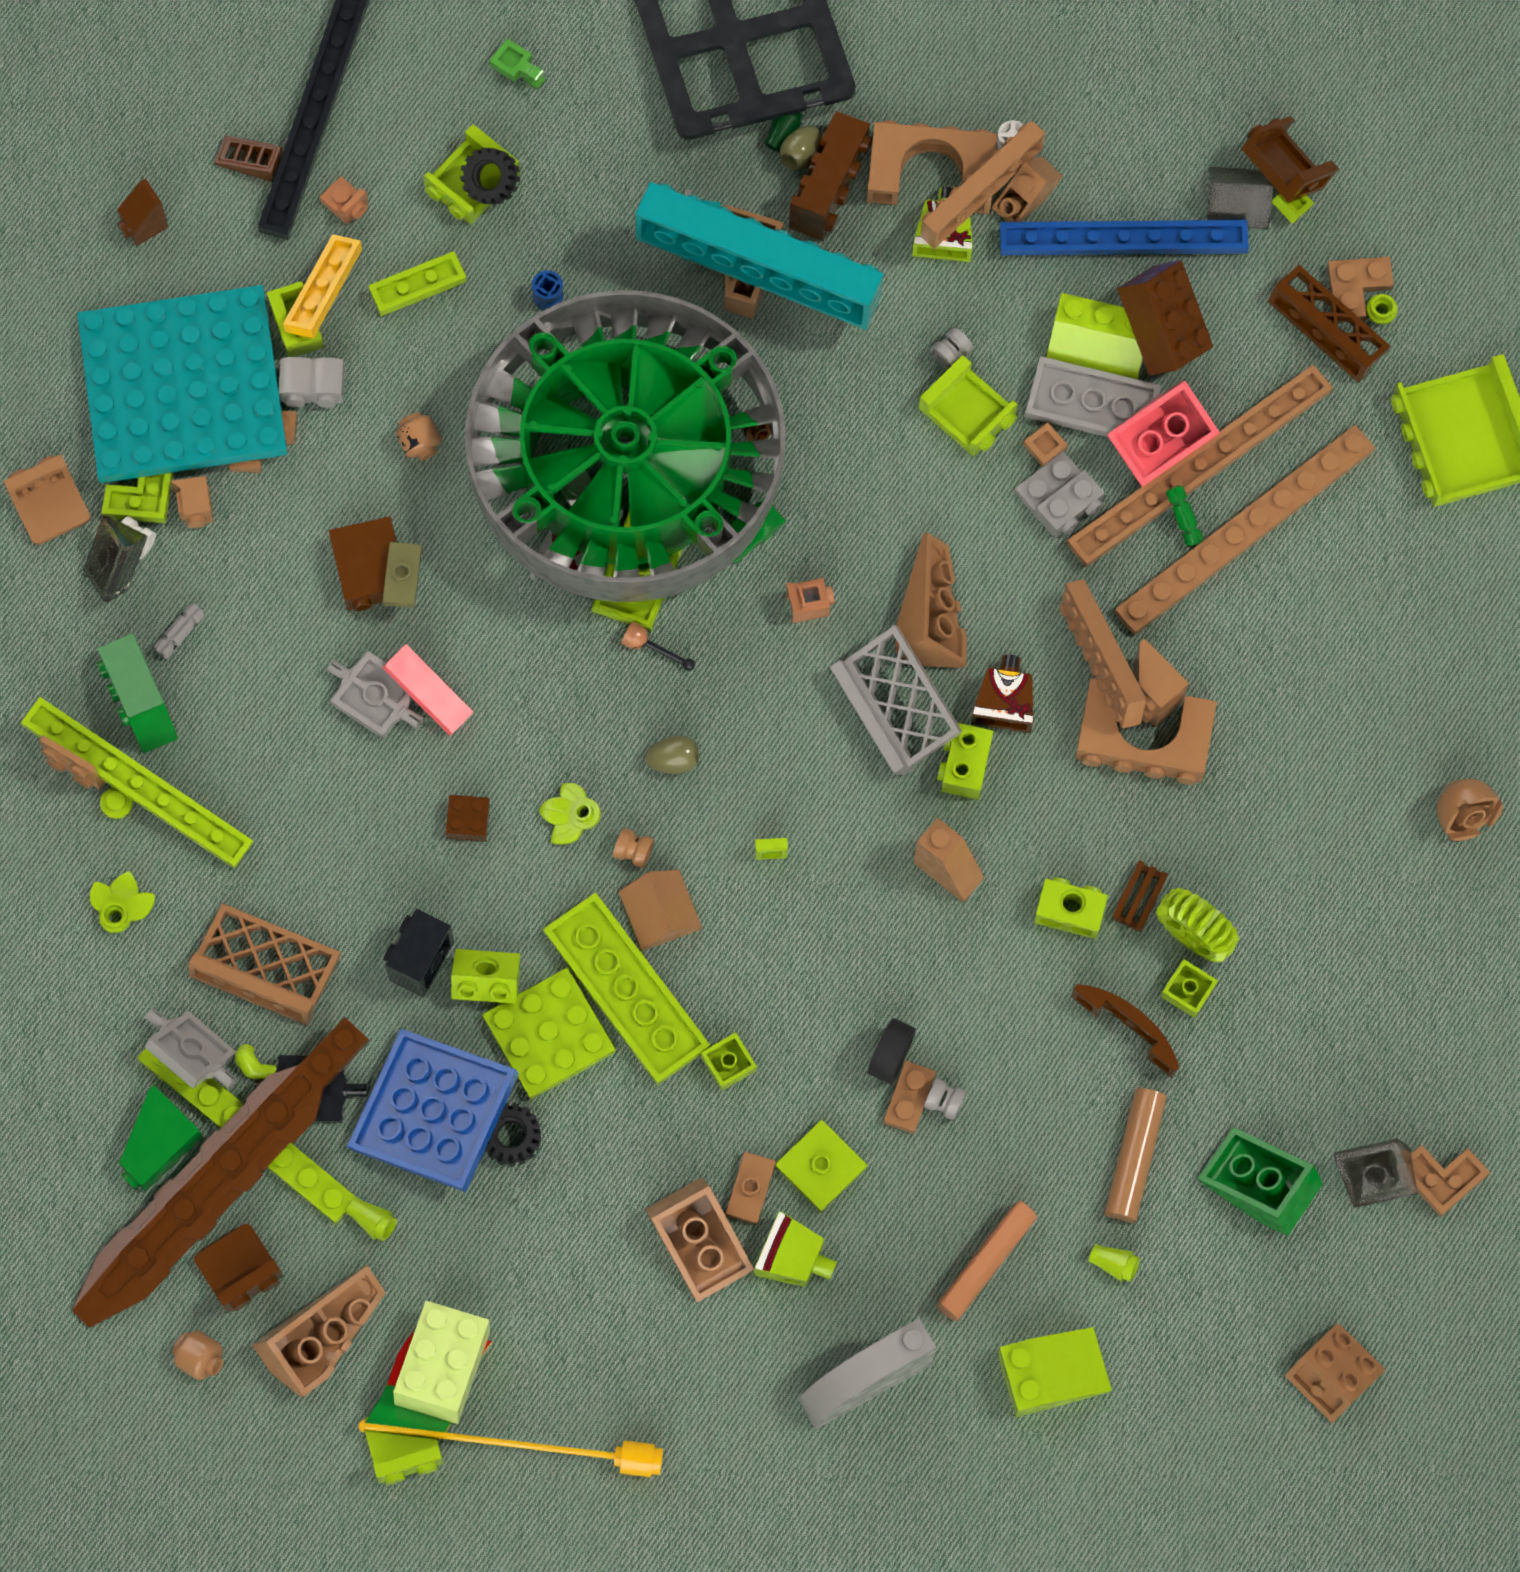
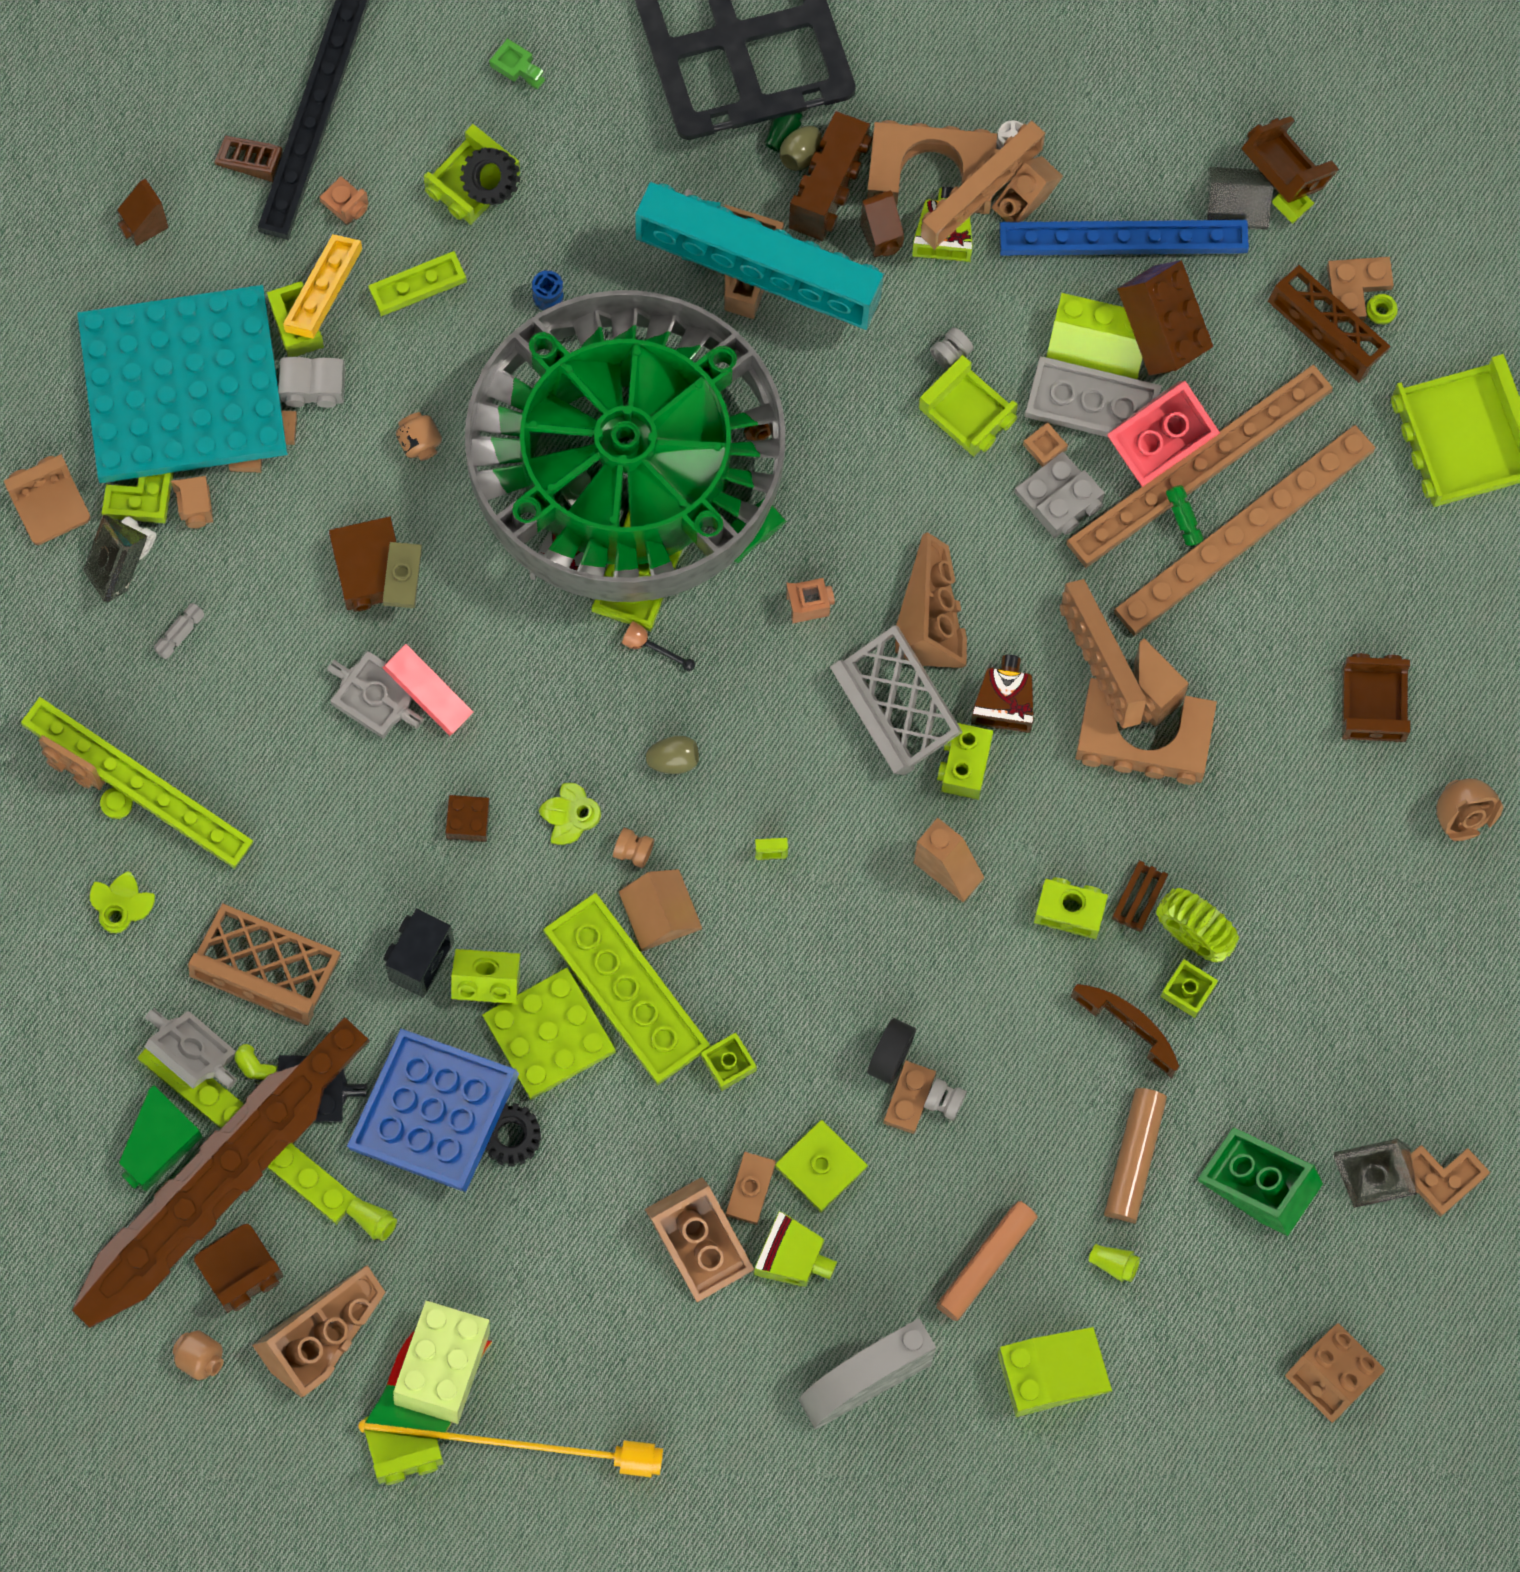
green wedge [96,633,179,754] -> none
none -> reddish brown slope [860,190,904,258]
none -> reddish brown panel [1342,653,1411,742]

